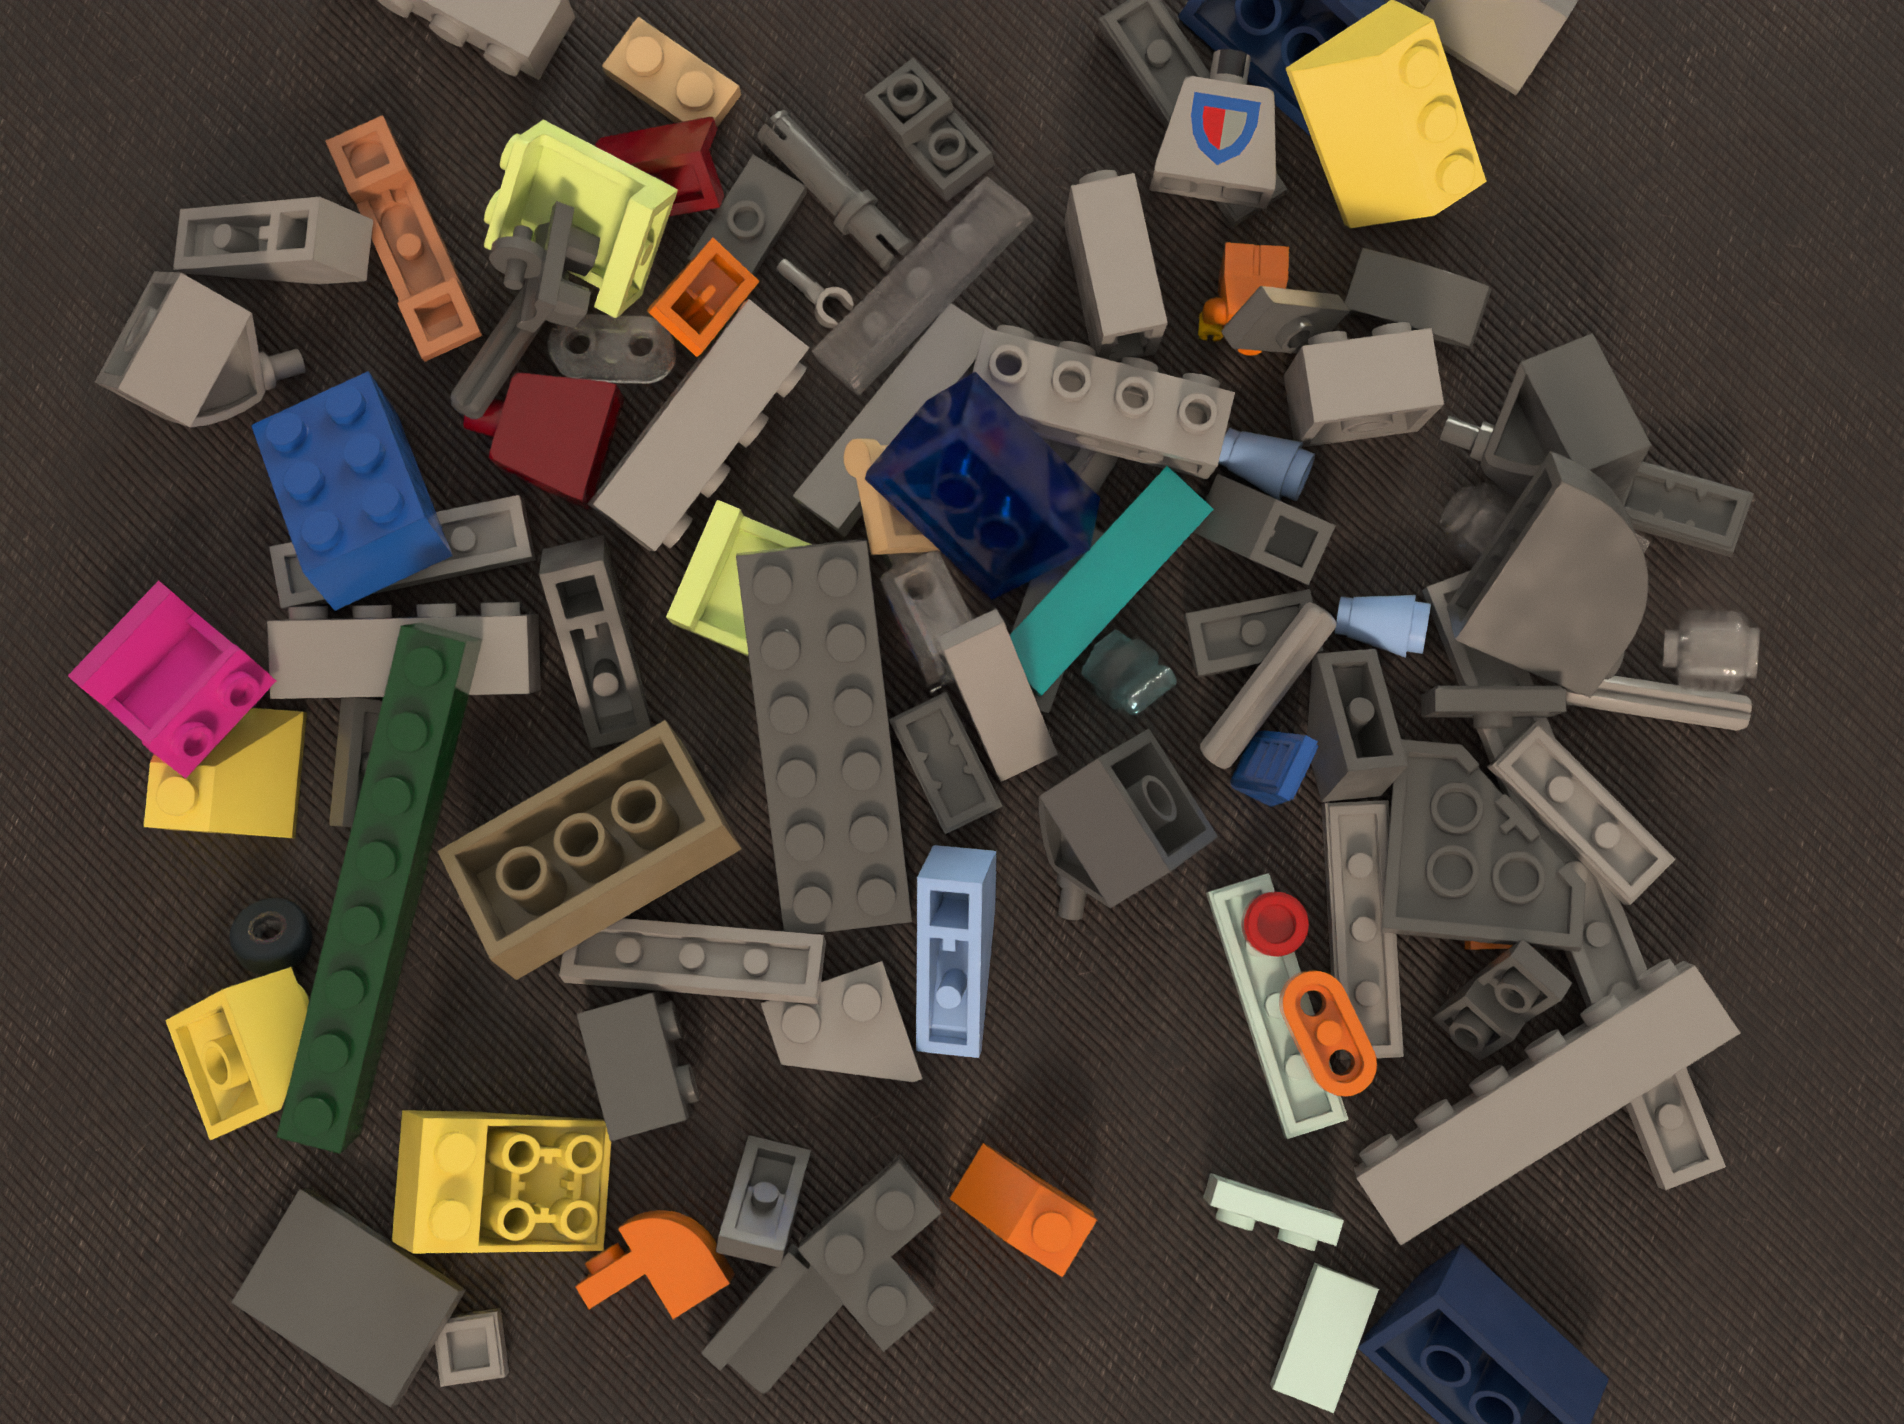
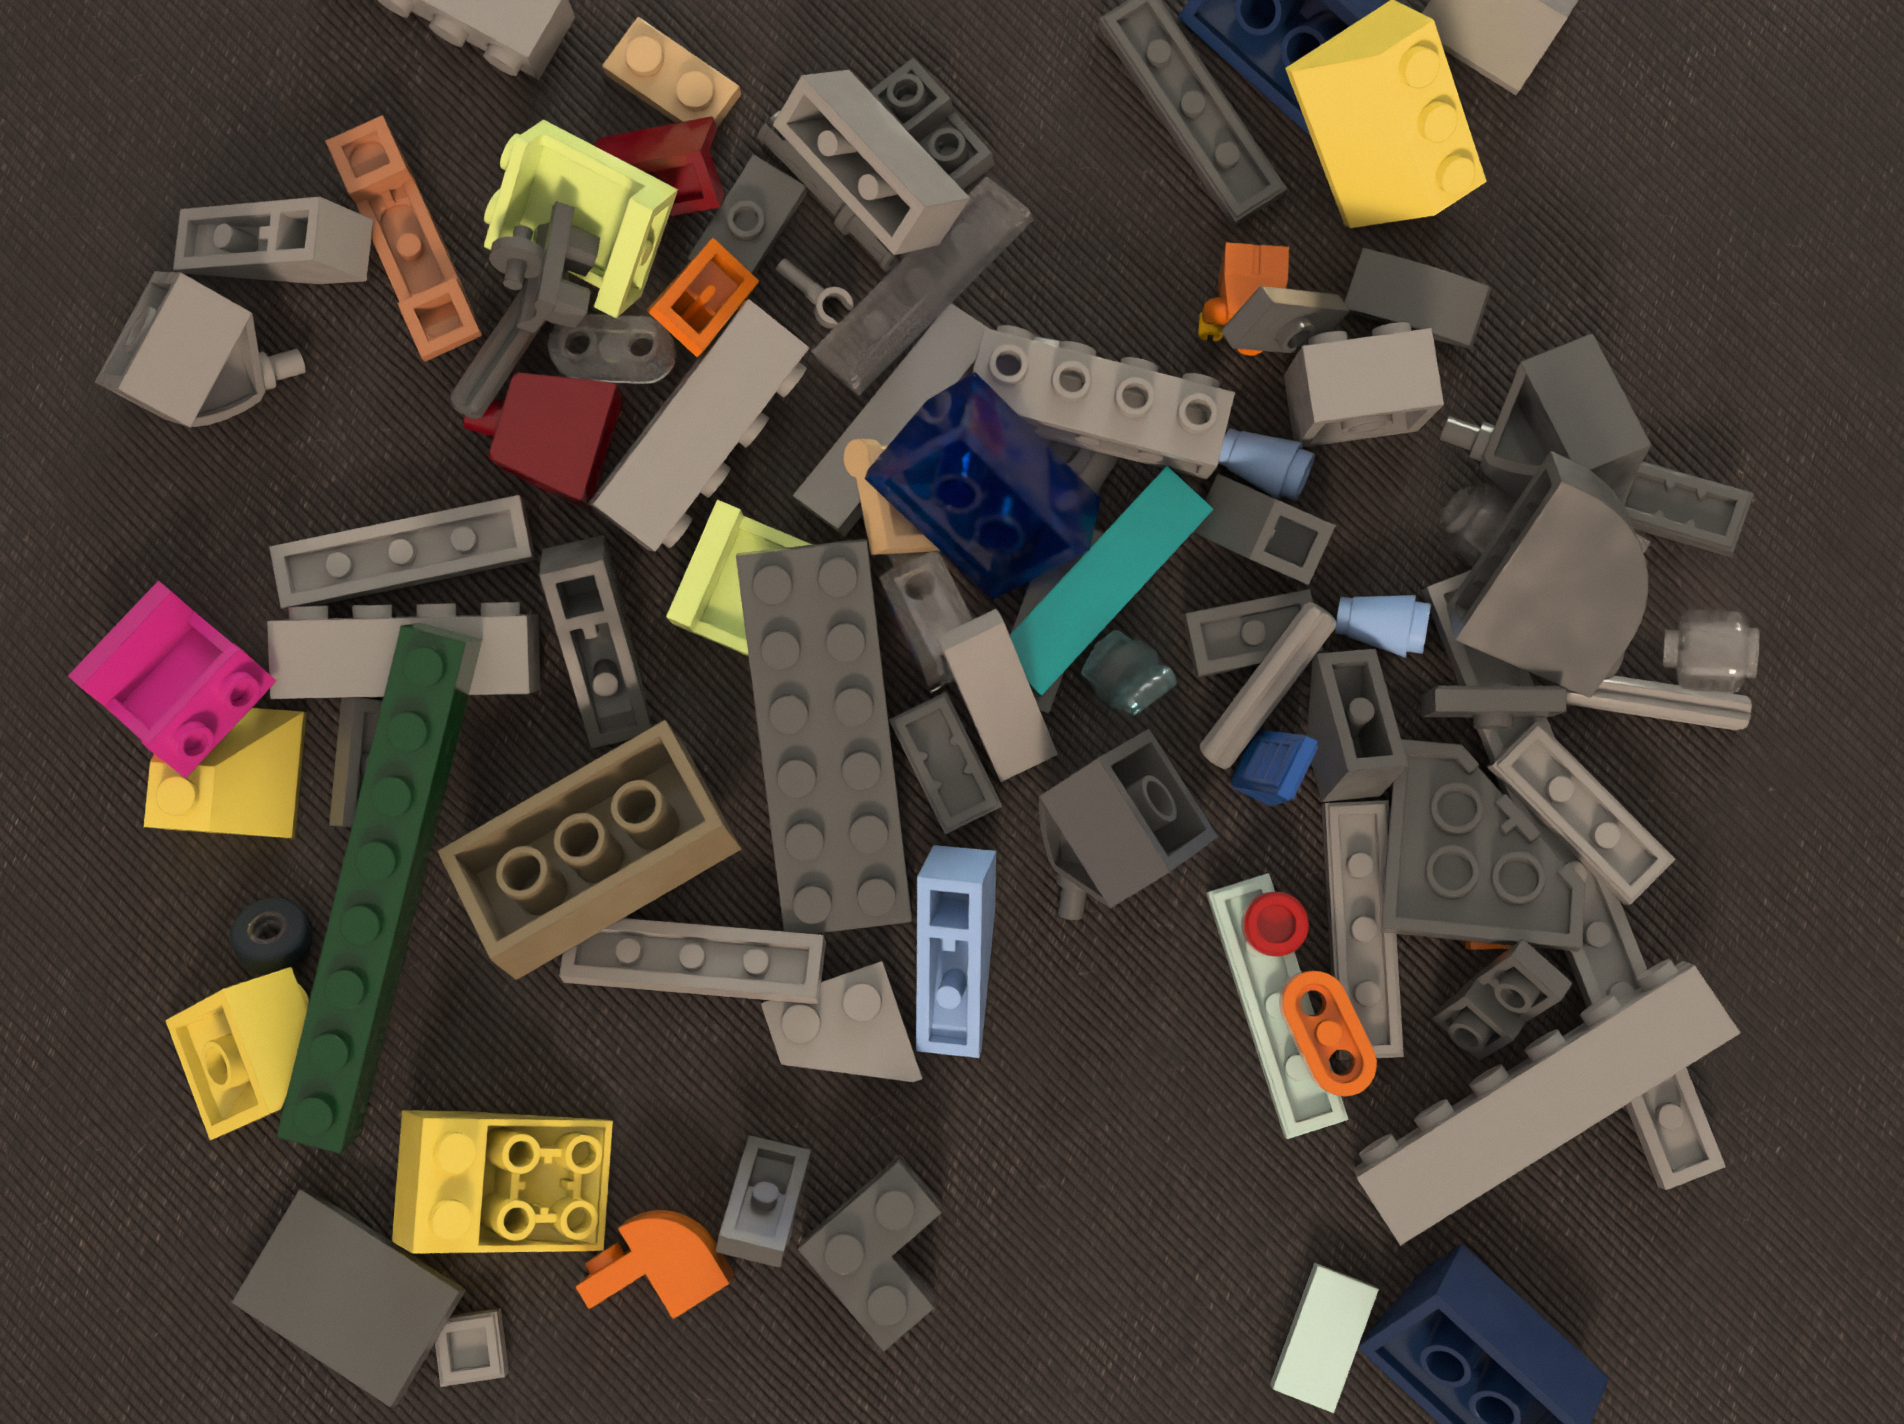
blue brick [251,371,453,610] -> none
dark grey brick [577,991,699,1141] -> none
dark grey panel [701,1243,843,1393] -> none
orange slope [949,1143,1097,1277] -> none
light grey brick [1064,170,1168,362] -> none
light grey torso [1149,49,1276,209] -> none
light aqua plate [1203,1173,1344,1251] -> none
none -> light grey brick [773,70,970,255]

